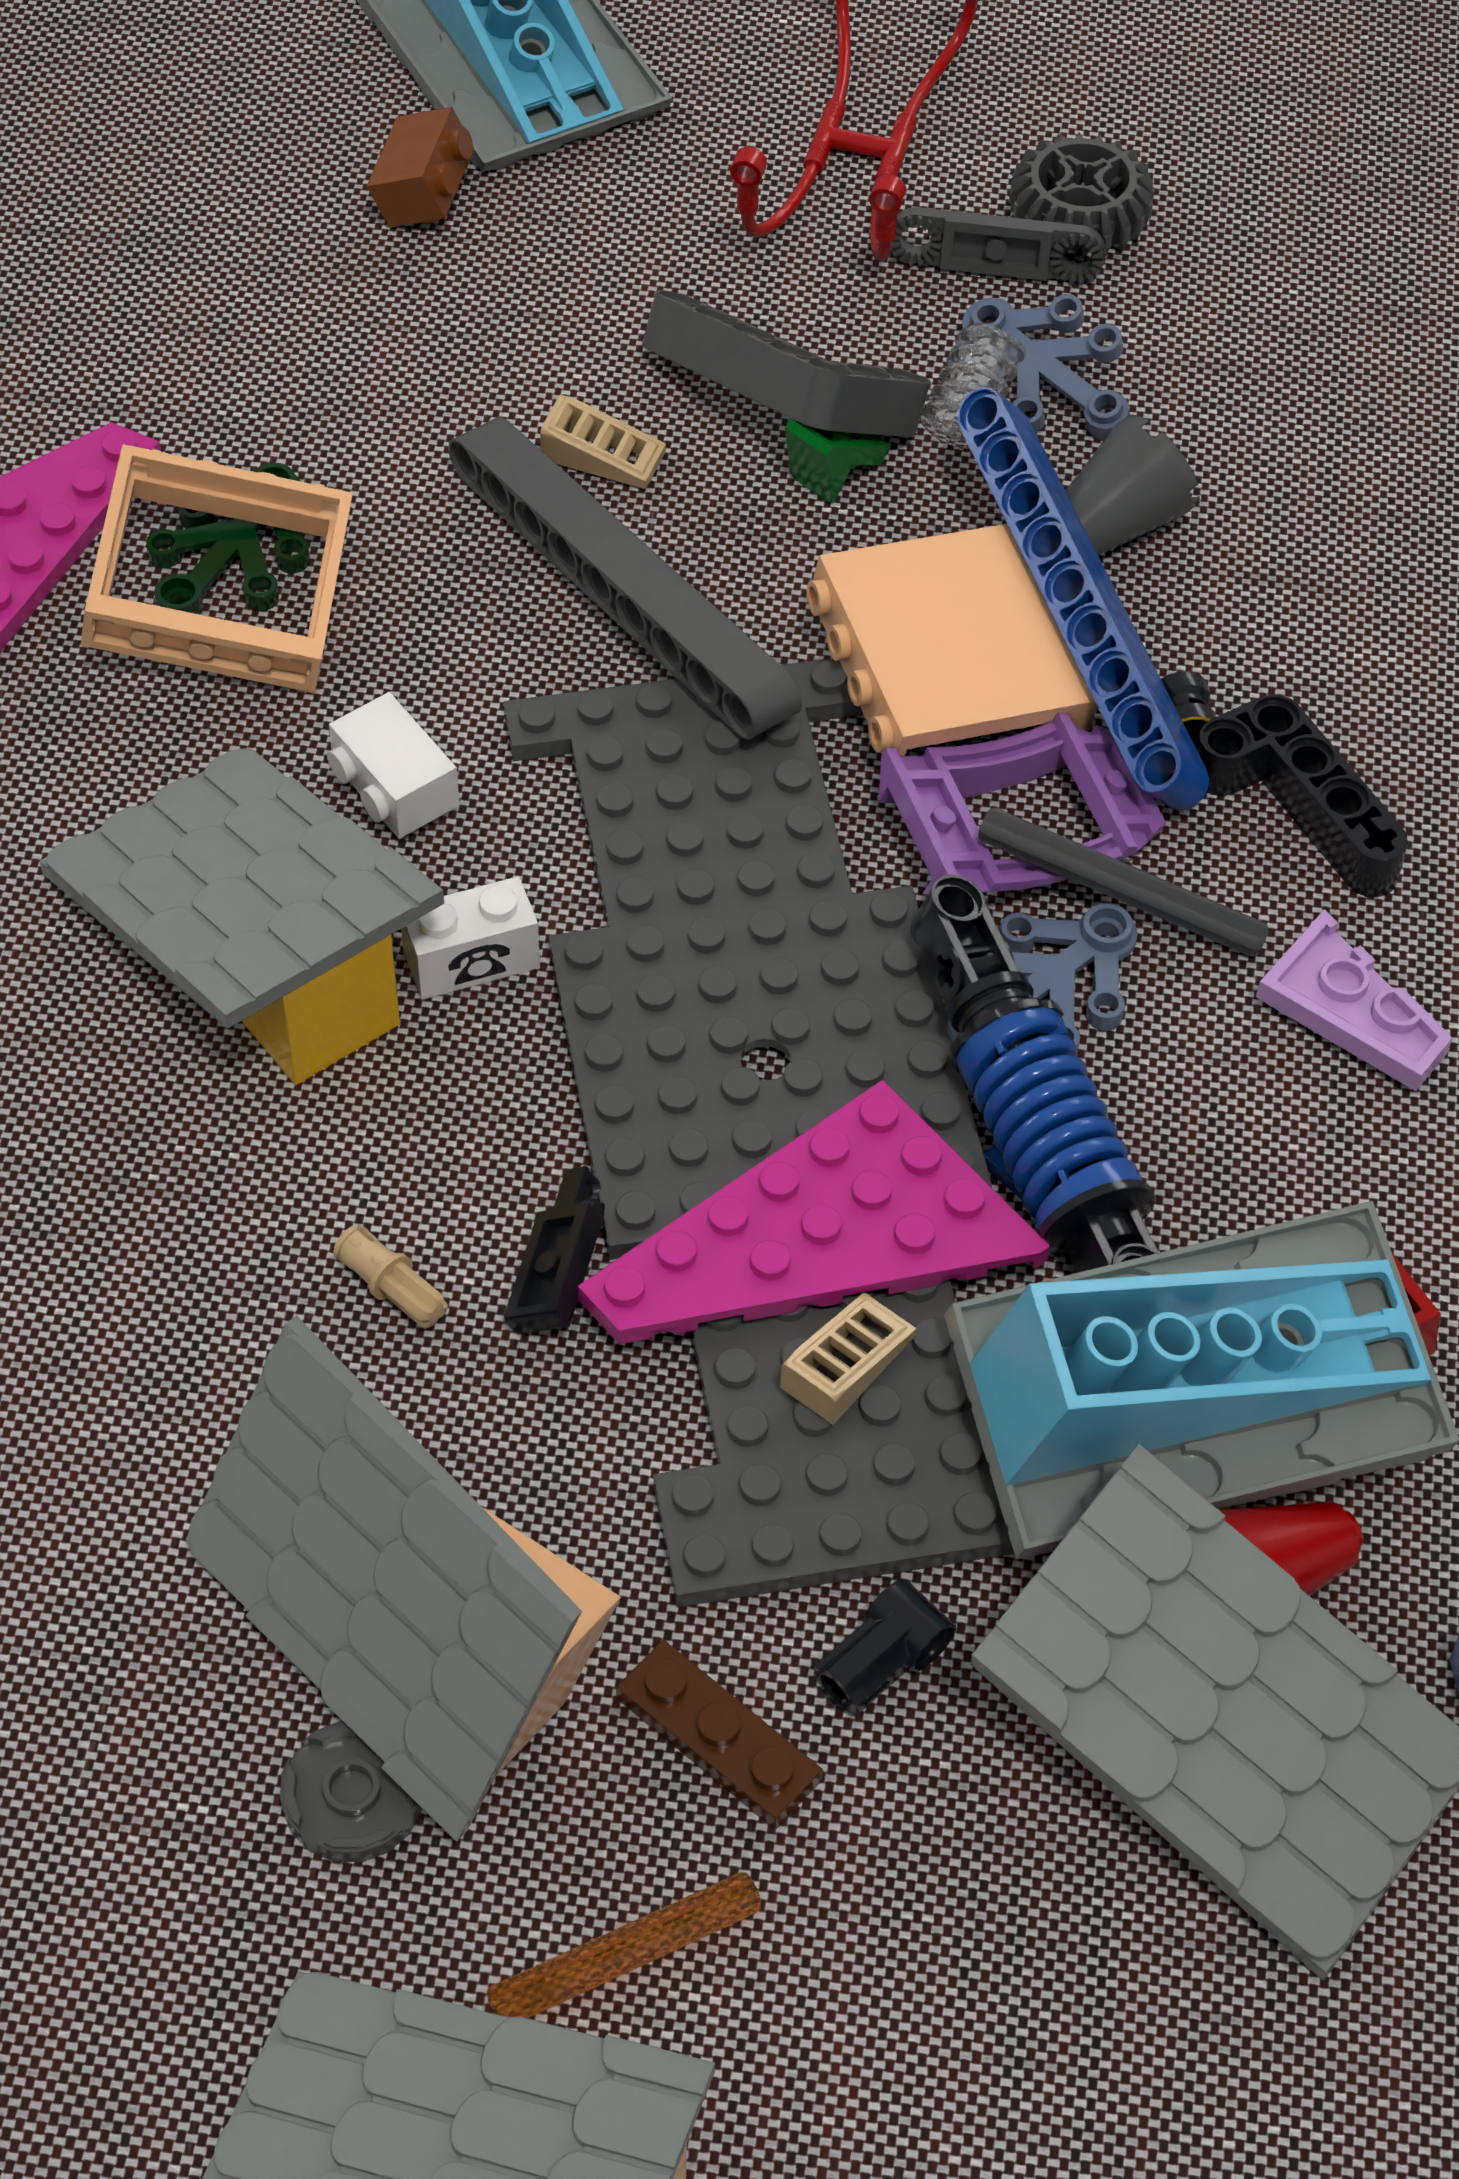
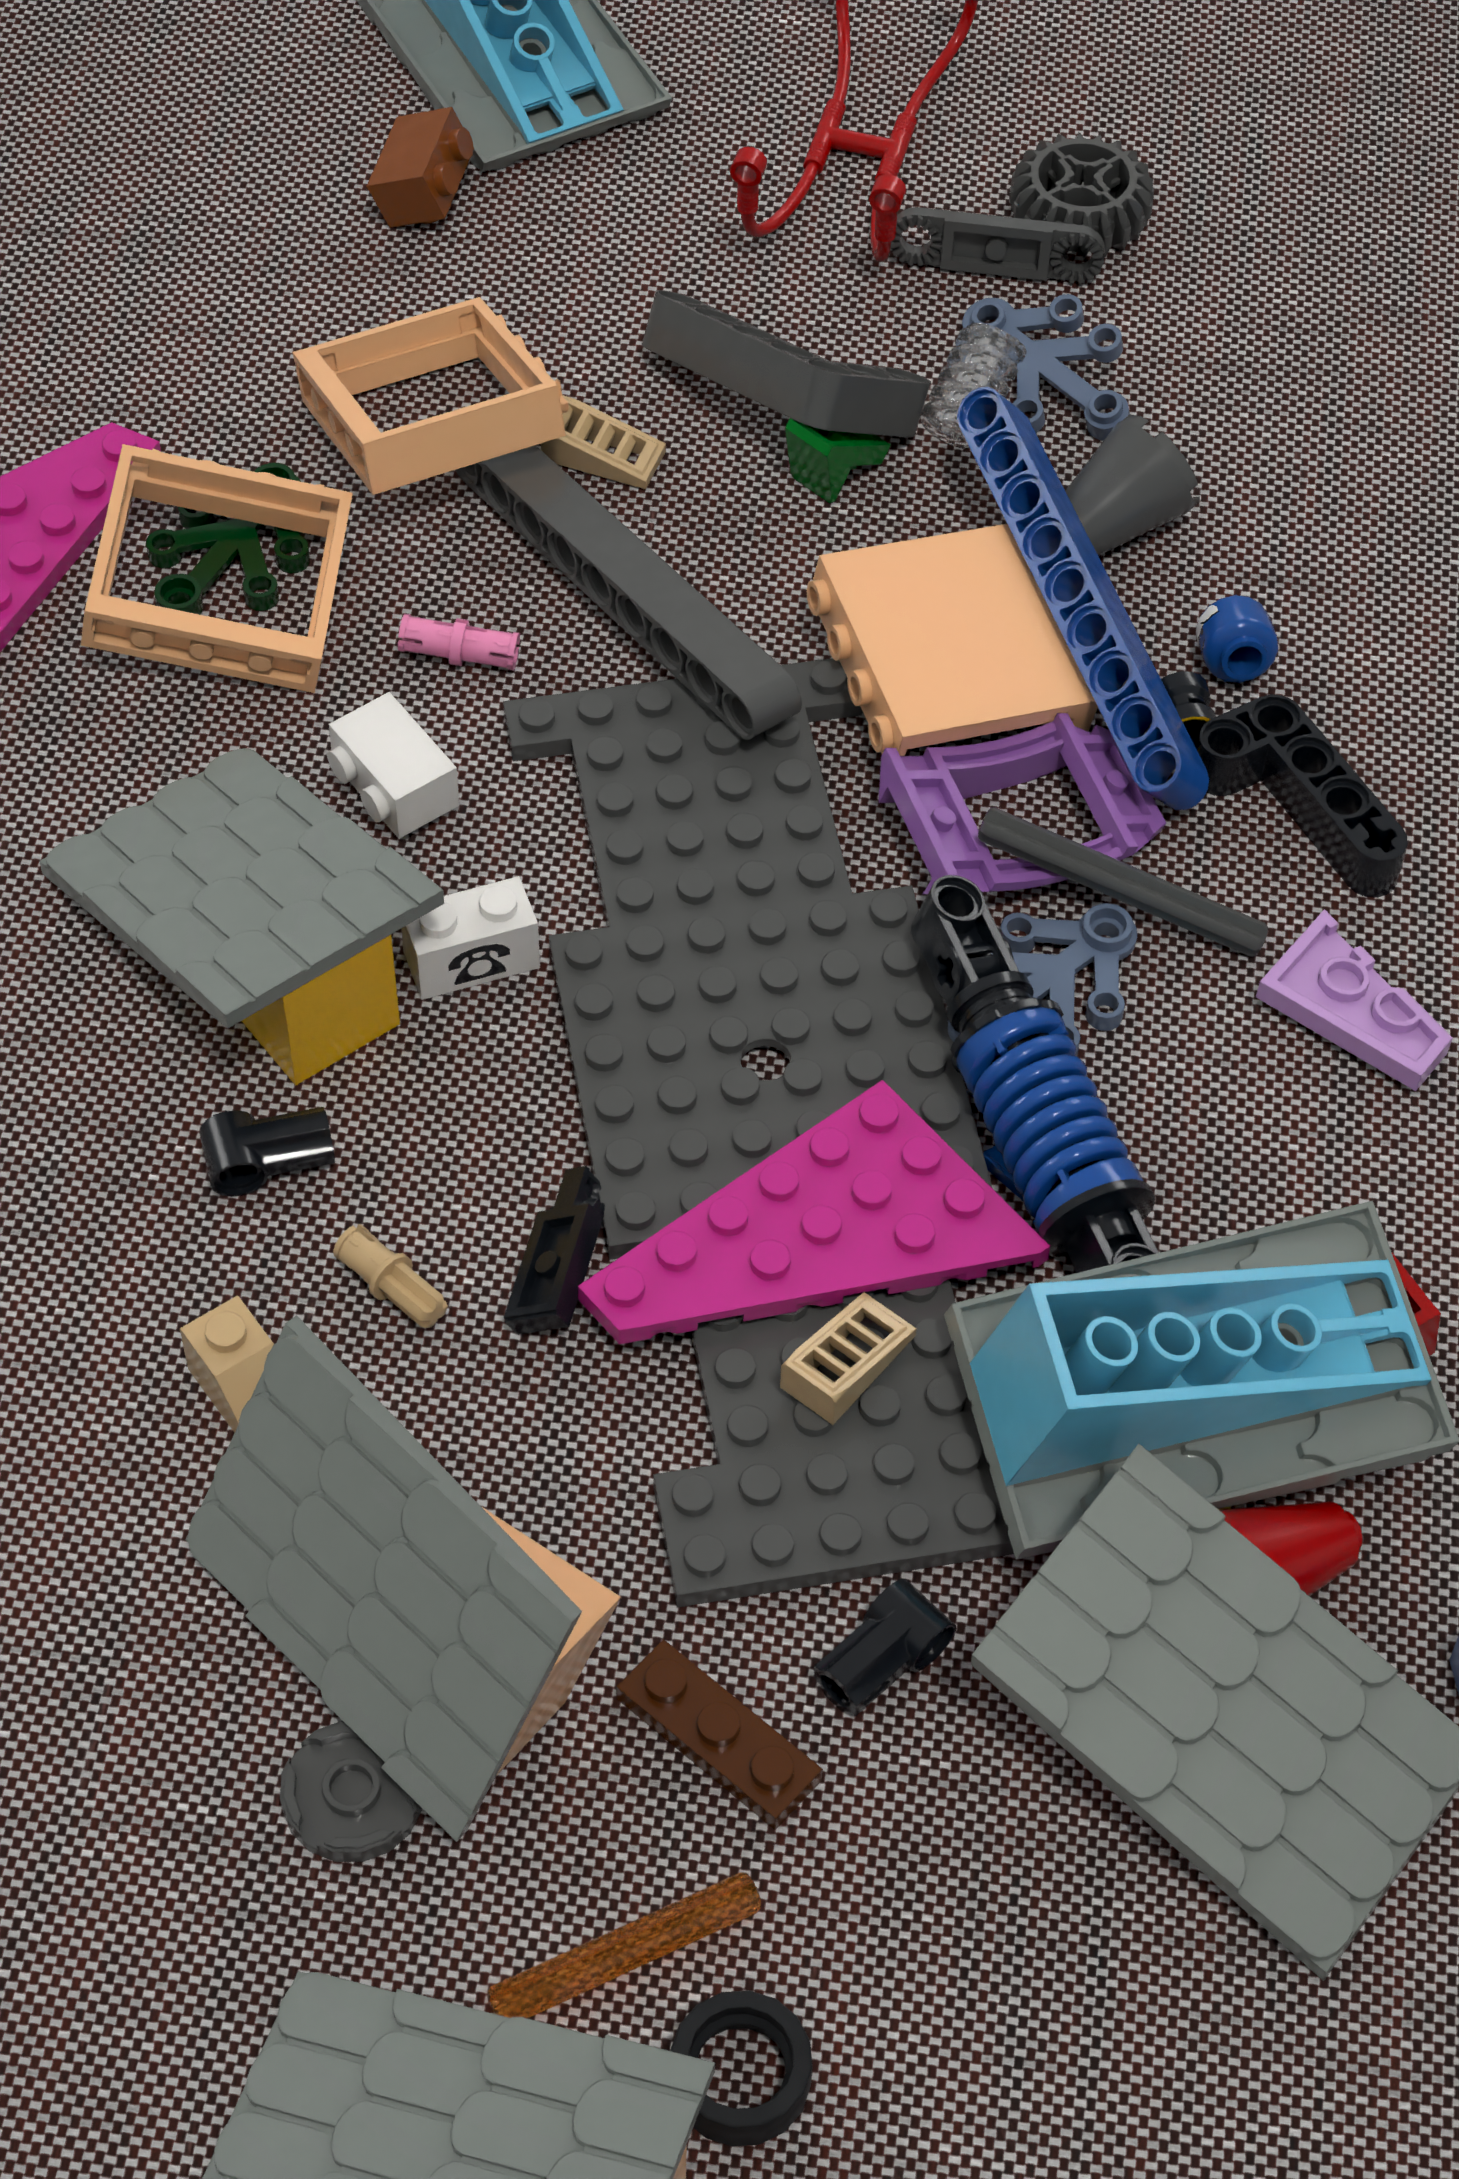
none -> tan slope [180,1295,274,1433]
none -> black piece [199,1107,335,1197]
none -> light nougat window [292,297,569,495]
none -> bright pink pin [398,614,520,671]
none -> black tyre [670,1990,813,2147]
none -> blue head [1196,595,1278,683]

